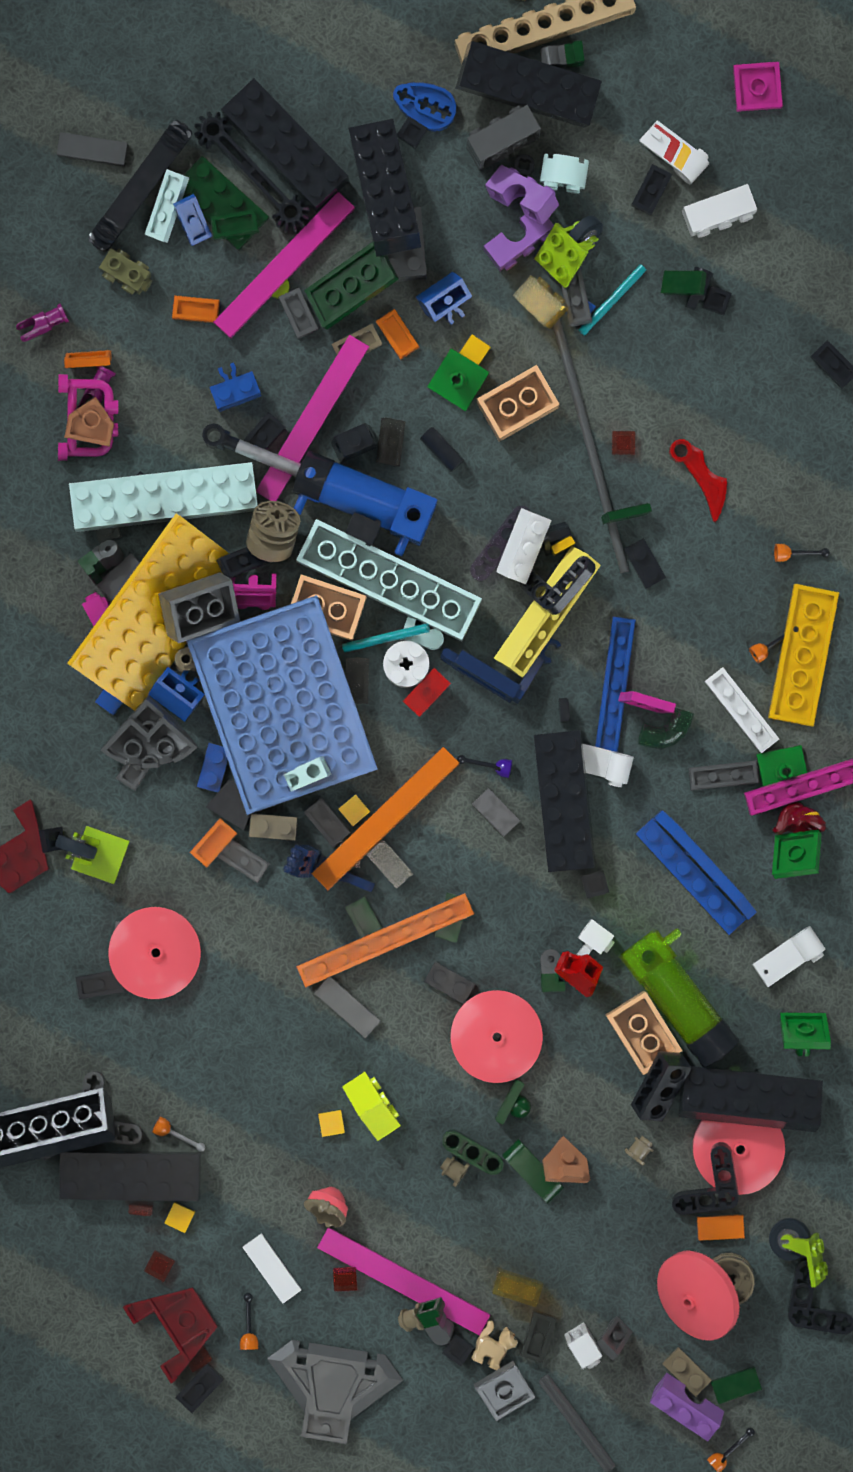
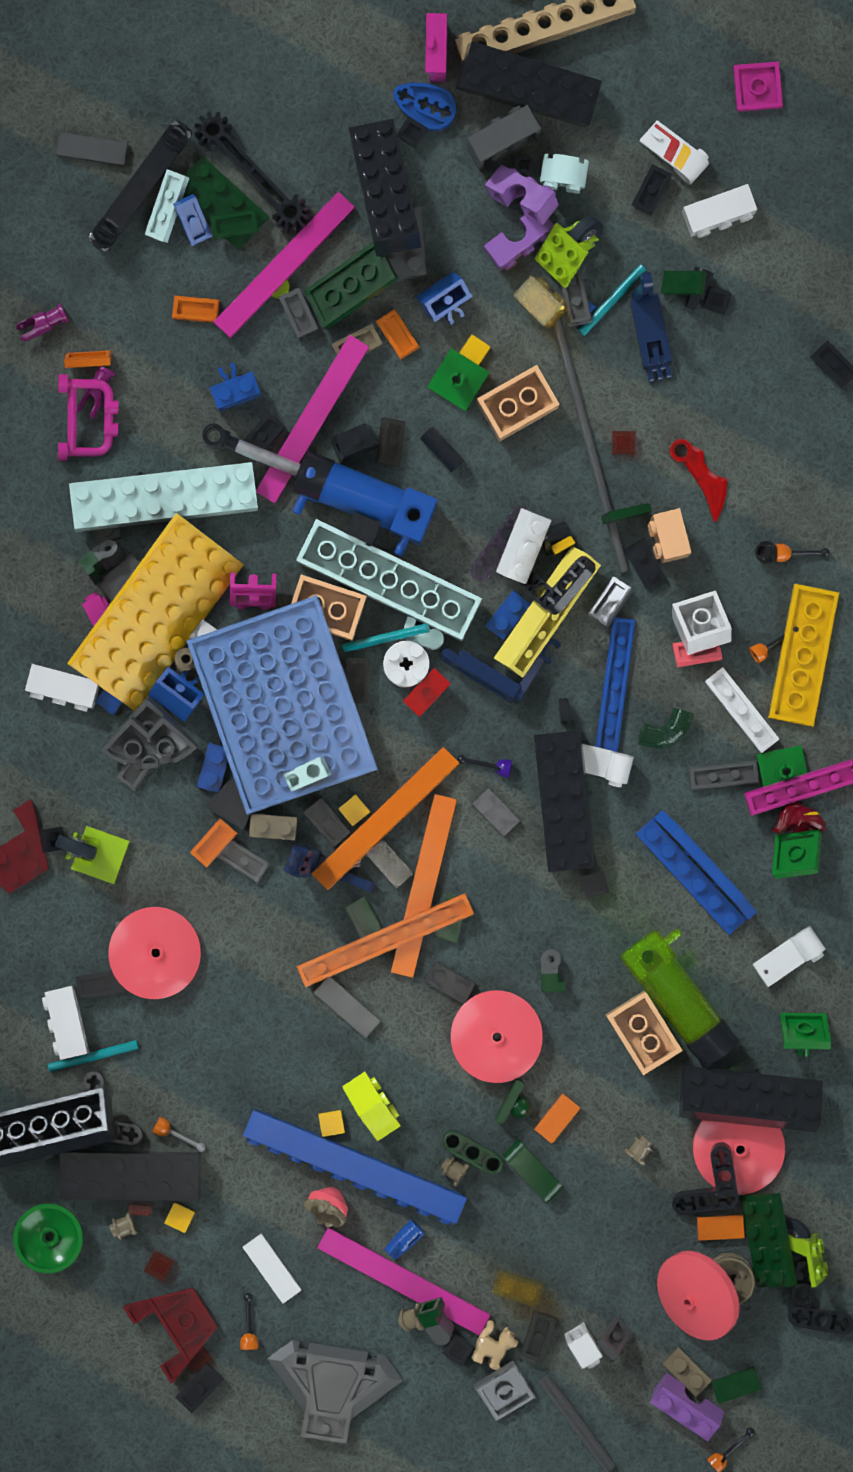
nougat plate [64,397,114,447] -> none
olive brick [99,249,152,295] -> none
dark grey brick [158,572,240,644] -> none
black tile [216,547,271,579] -> none
black brick [221,78,349,213] -> none
dark tan wheel [246,501,301,562] -> none
clear red tile [333,1267,357,1291] -> none
leg [540,40,584,68] -> none
nougat plate [543,1136,590,1183] -> none
red brick [554,951,603,997] -> none
white brick [576,919,615,956] -> none
dark pink tile [618,691,676,714] -> none
black brick [631,1051,691,1122] -> none
none -> green dish [13,1203,83,1273]
none -> white brick [25,664,100,712]
none -> white brick [42,985,89,1060]
none -> teal bar [47,1040,139,1073]
none -> dark tan brick [109,1212,138,1240]
none -> blue brick [243,1108,467,1225]
none -> blue hinge [385,1219,426,1260]
none -> orange tile [391,794,457,978]
none -> dark pink container [425,13,447,83]
none -> blue plate [485,590,531,640]
none -> orange tile [534,1093,581,1144]
none -> flat silver tile [588,577,633,627]
none -> dark blue hinge [629,272,672,383]
none -> light nougat brick [647,508,691,564]
none -> white brick [672,591,732,655]
none -> coral plate [673,642,722,667]
none -> dark green plate [740,1193,797,1287]
none -> black plate [755,541,777,564]

